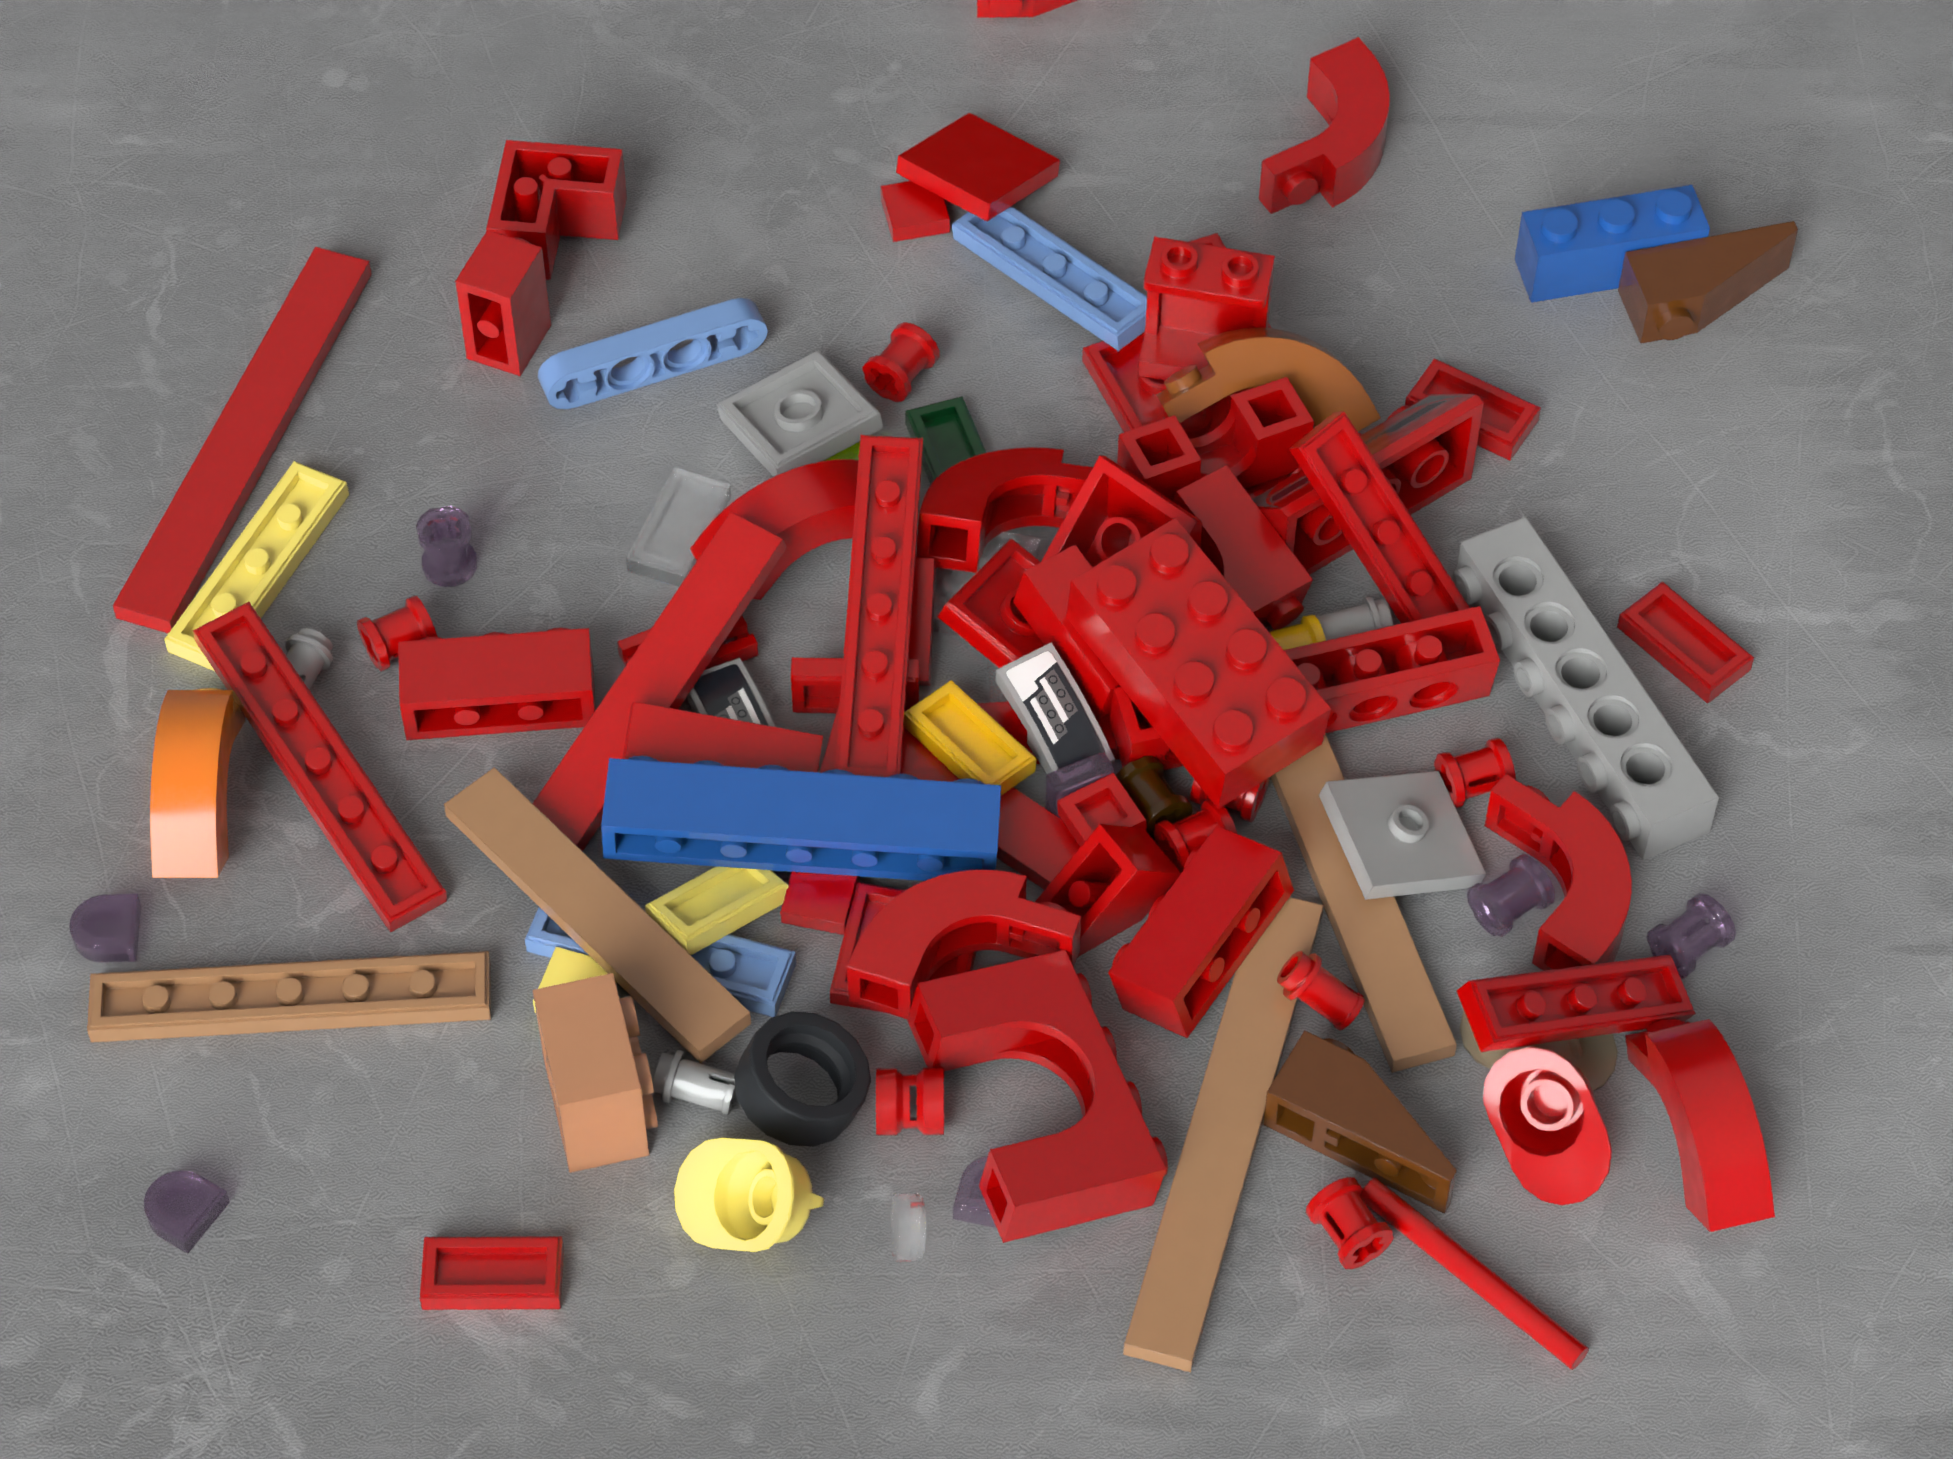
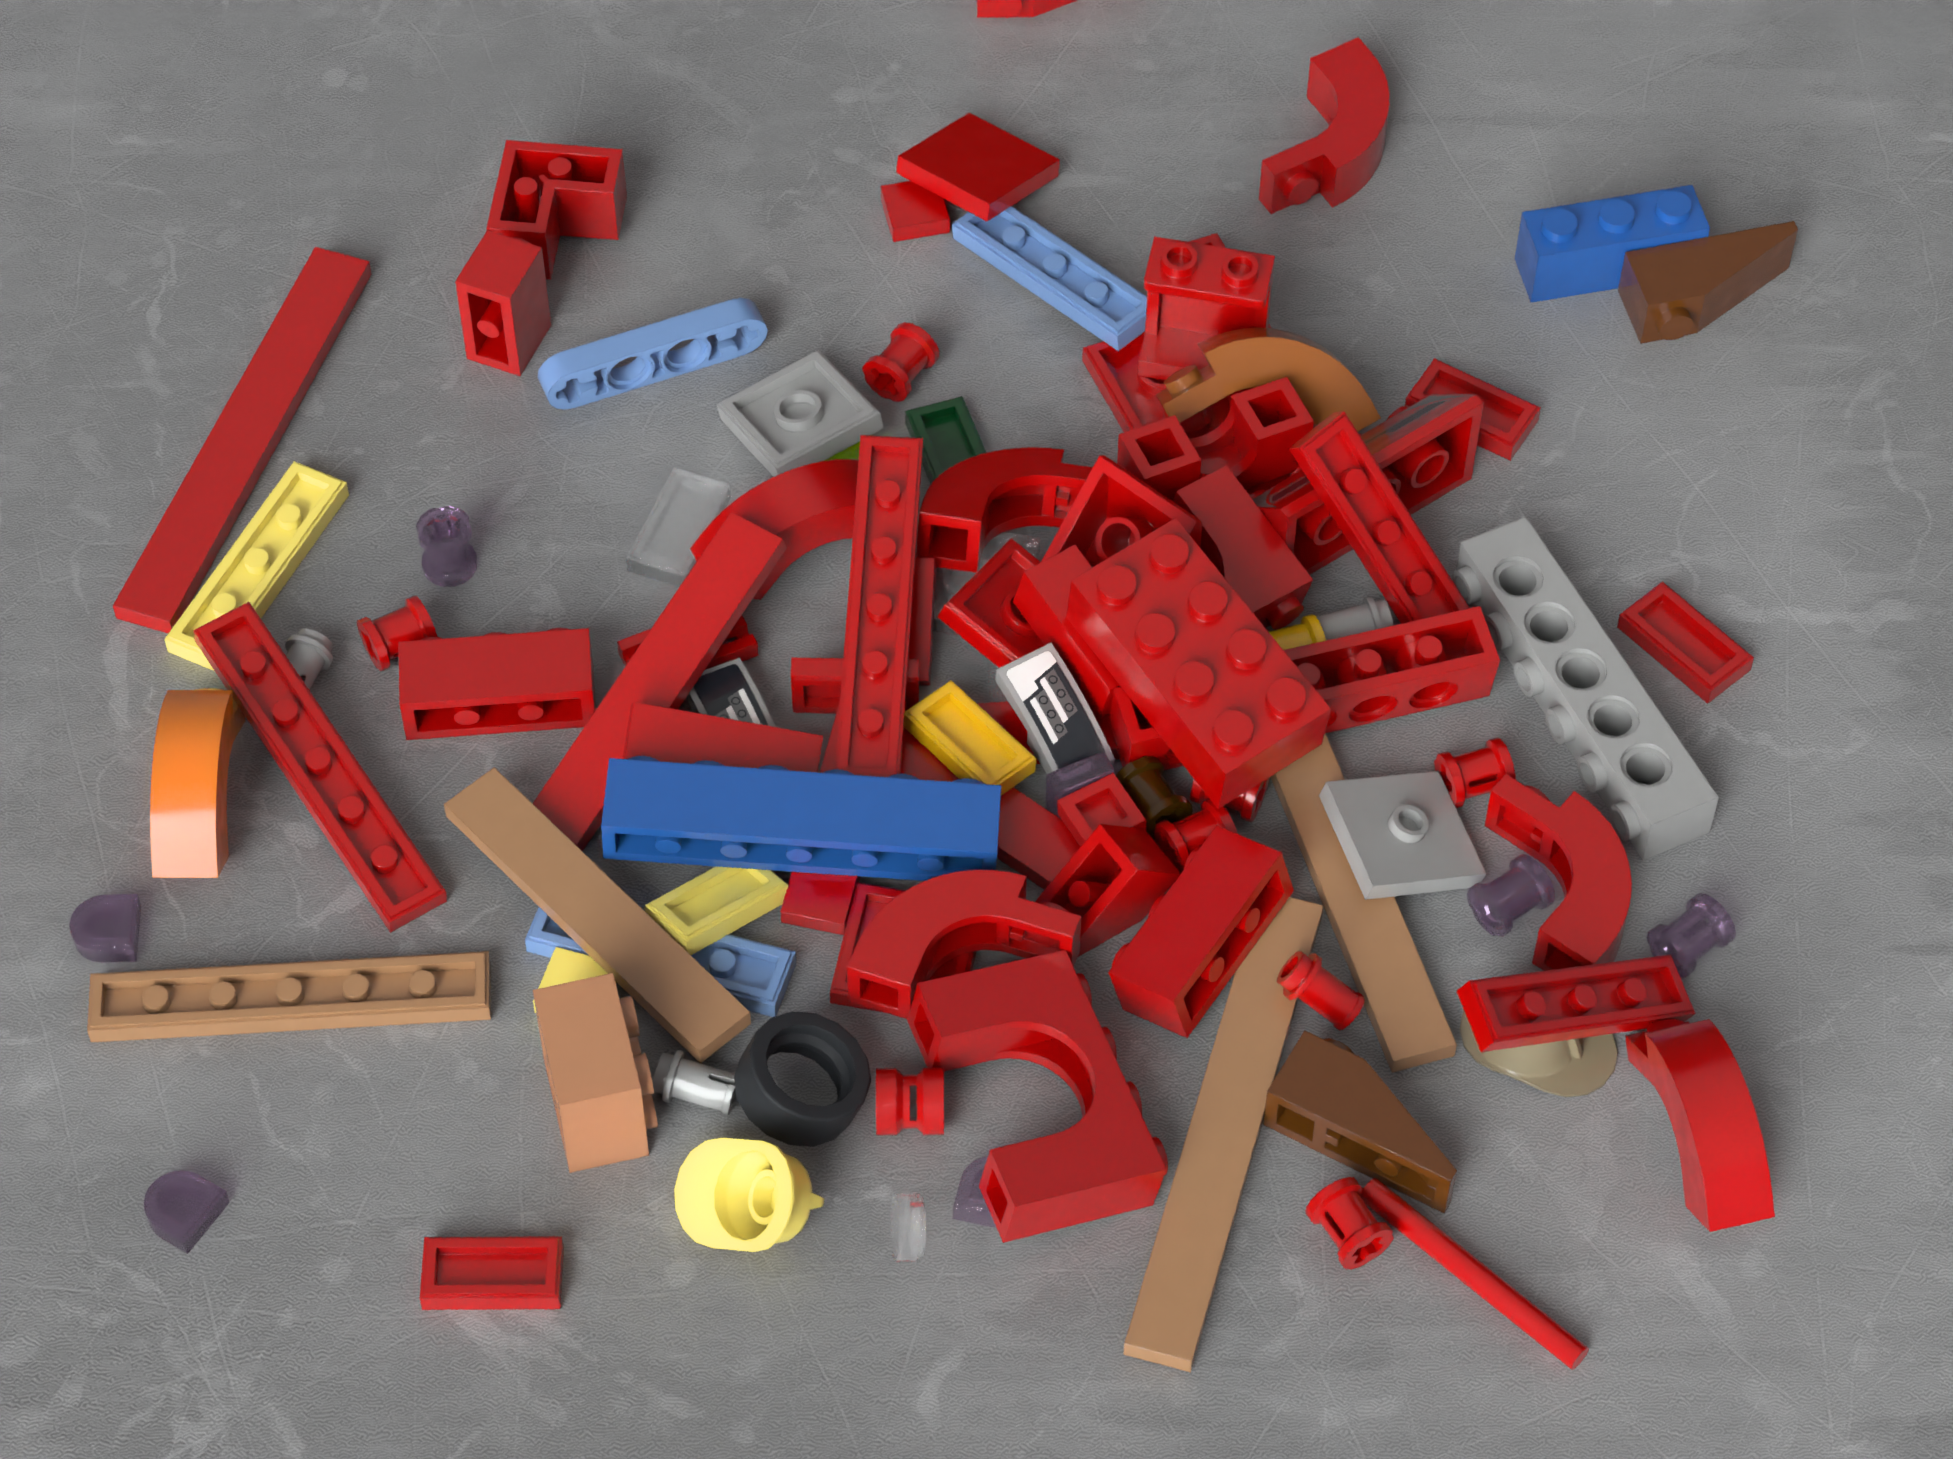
piece [1483,1046,1612,1205] -> none

